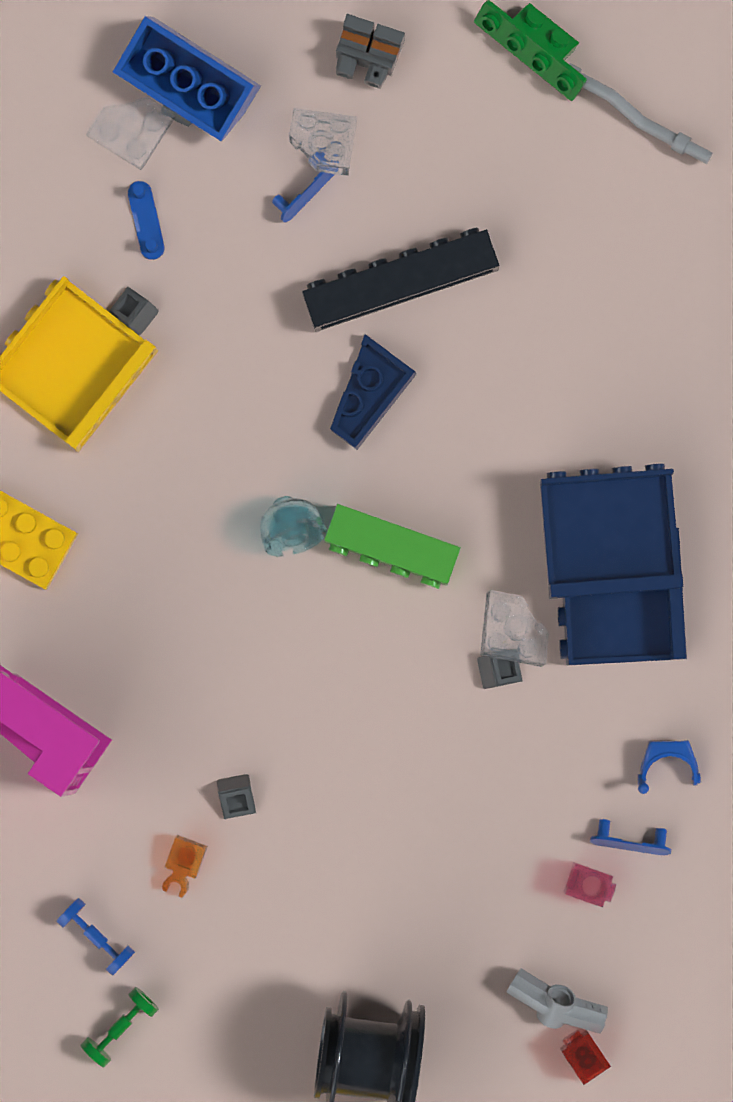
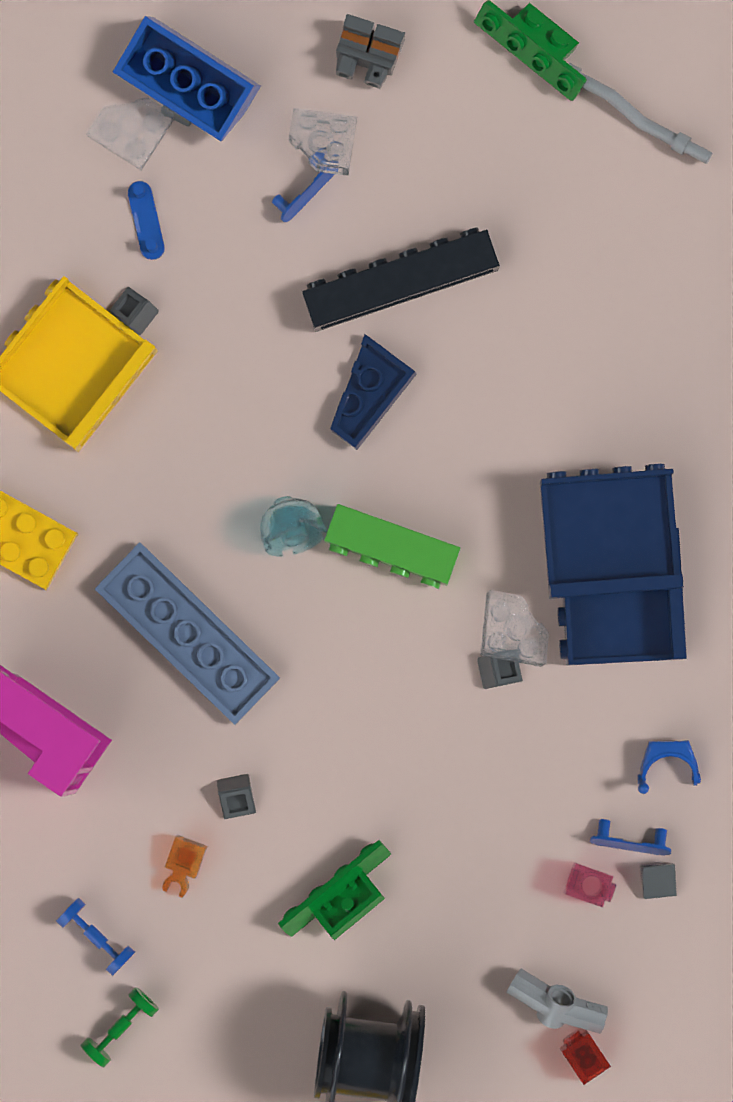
none -> sand blue plate [95,542,280,725]
none -> green bracket [278,840,391,940]
none -> dark grey slope [640,863,677,899]

